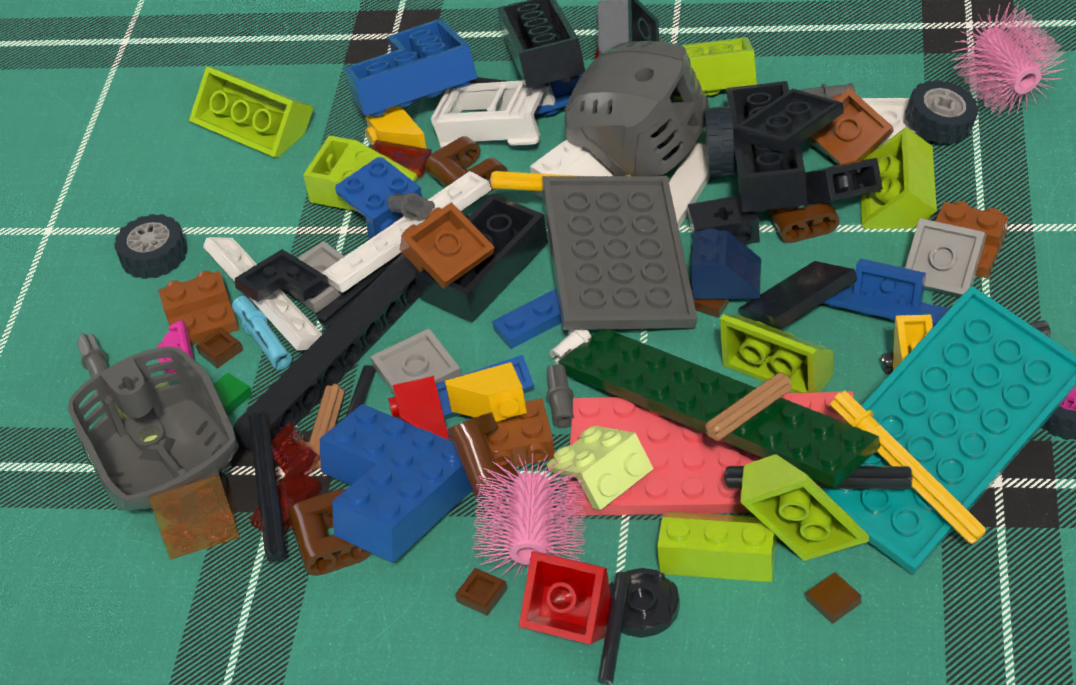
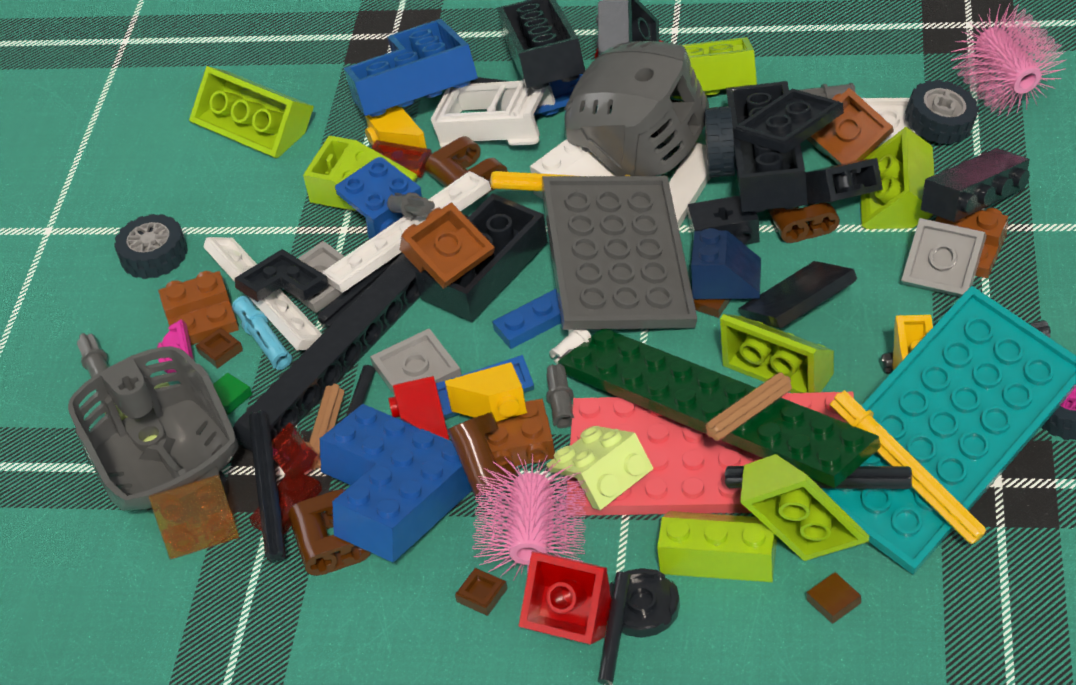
blue bracket [822,258,949,327] -> none
none -> black brick [921,148,1030,222]

